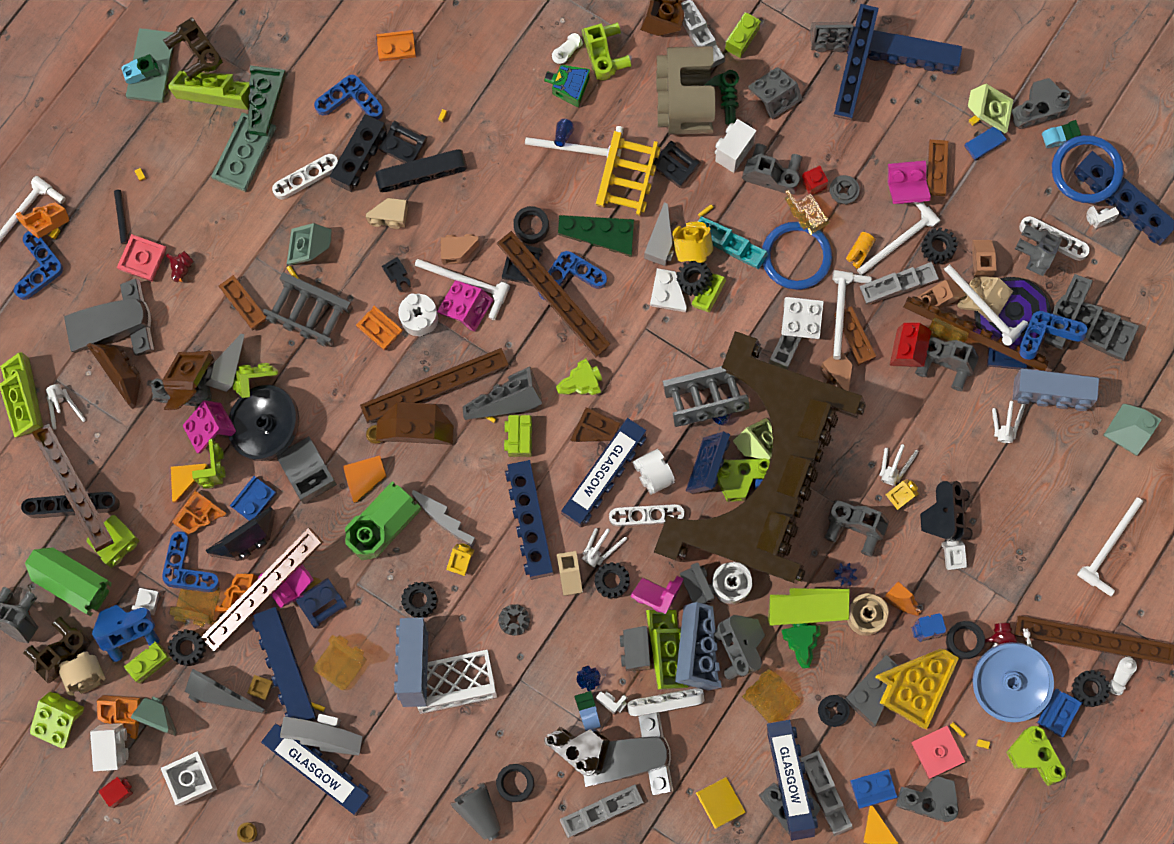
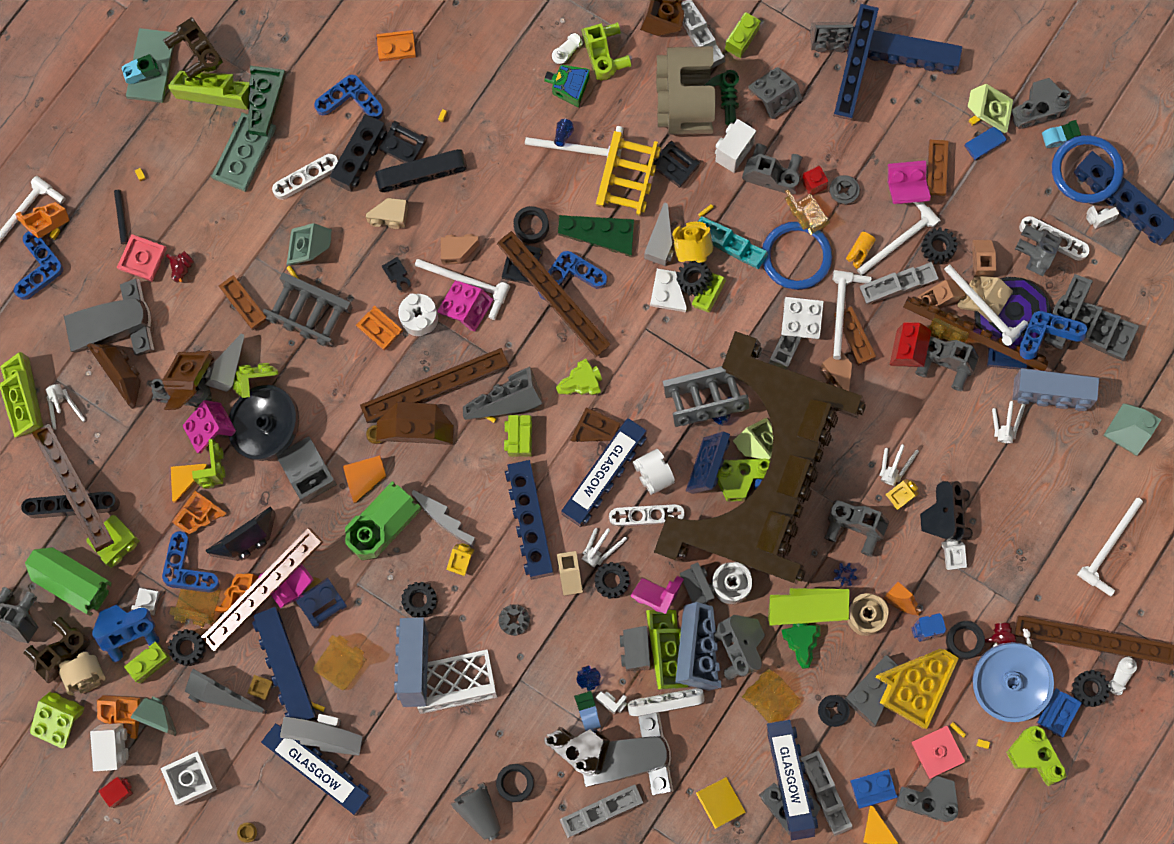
blue plate [230,476,277,521] -> none

